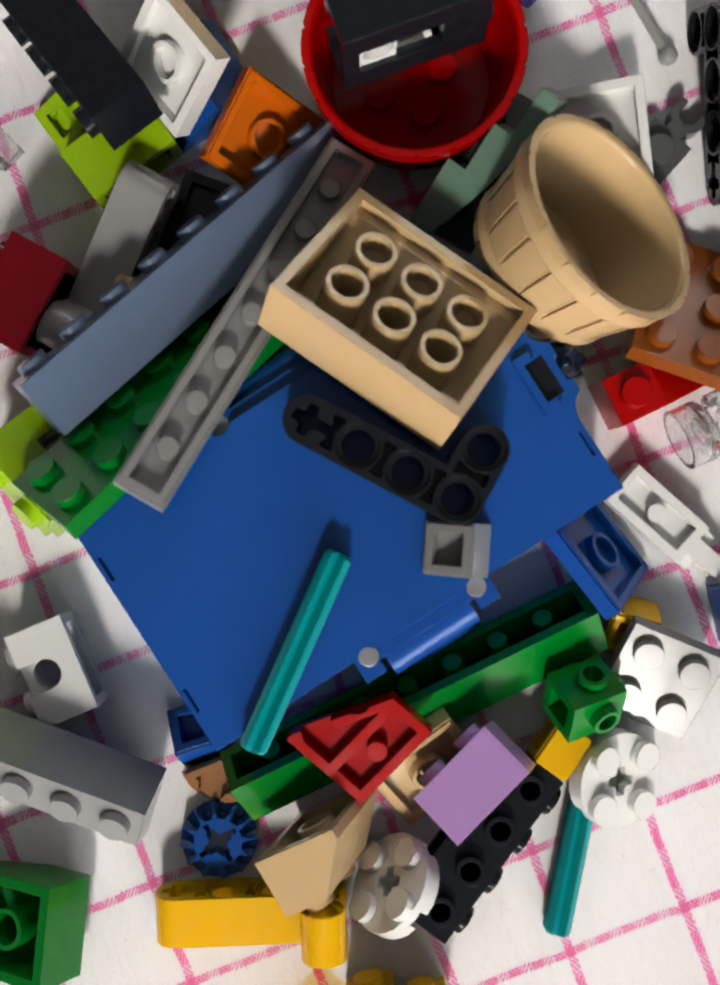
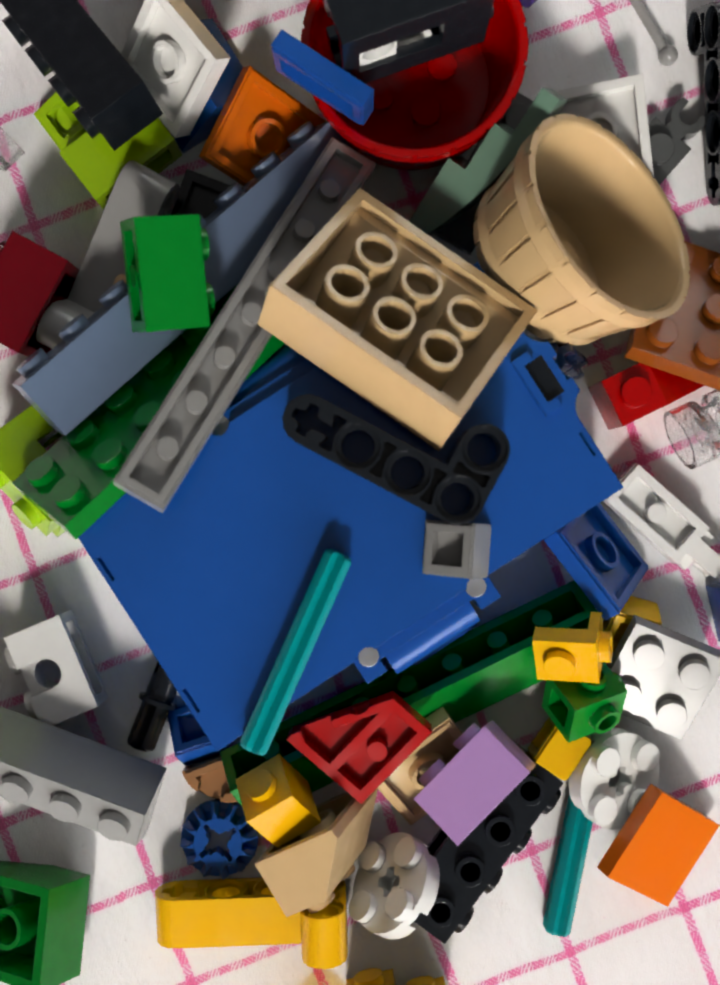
none -> green brick [120,214,215,332]
none -> black axle [127,661,177,752]
none -> yellow brick [235,754,321,848]
none -> blue tile [271,29,374,125]
none -> yellow bracket [532,612,613,684]
none -> orange tile [597,784,720,907]

